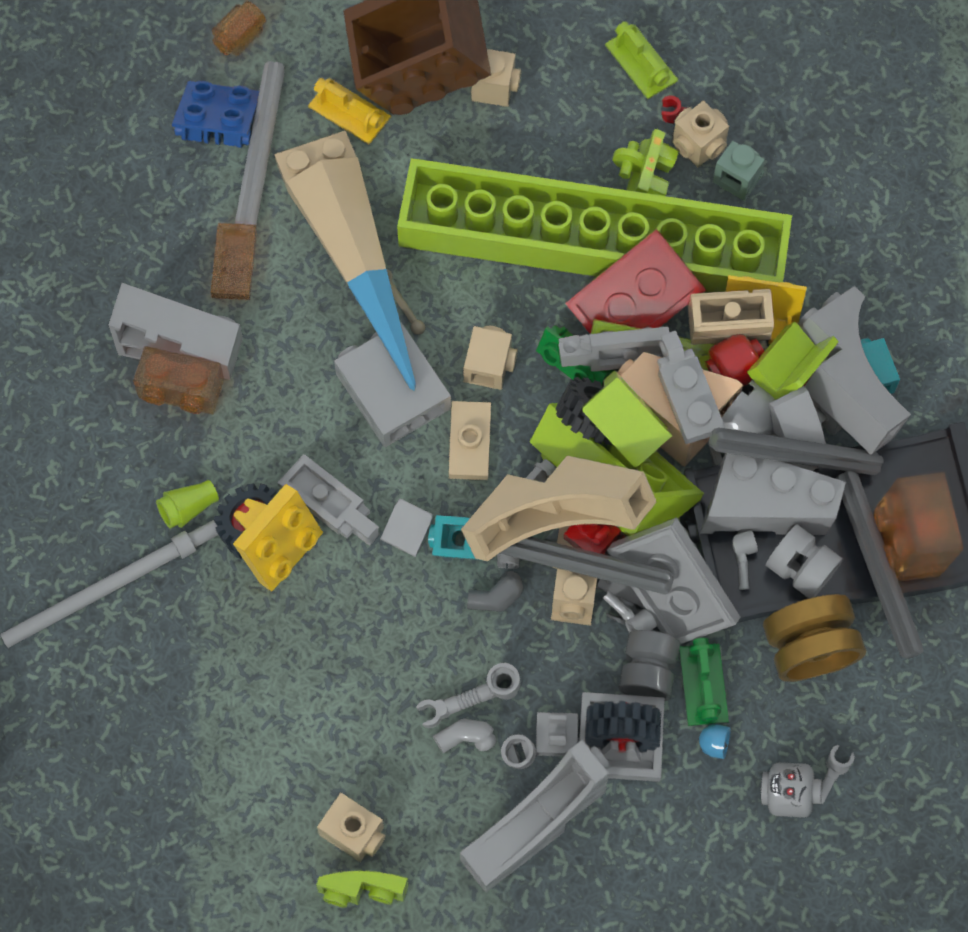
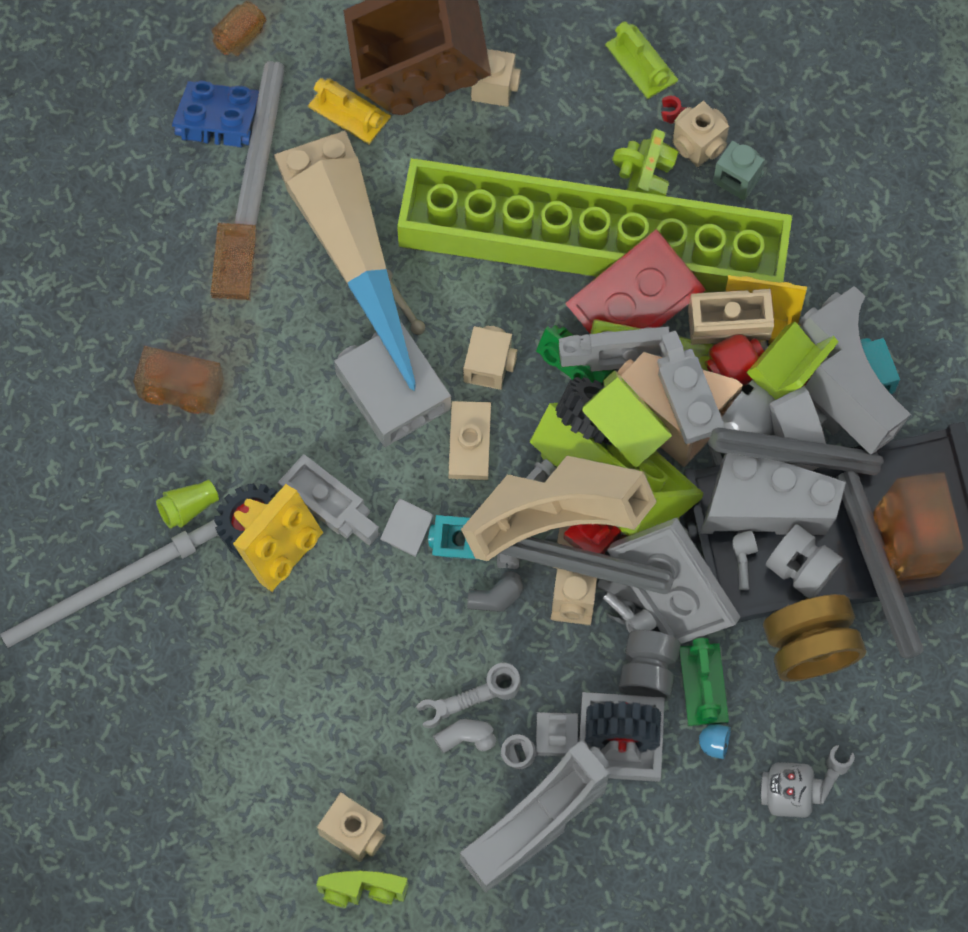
light grey wedge [108,283,243,380] -> none

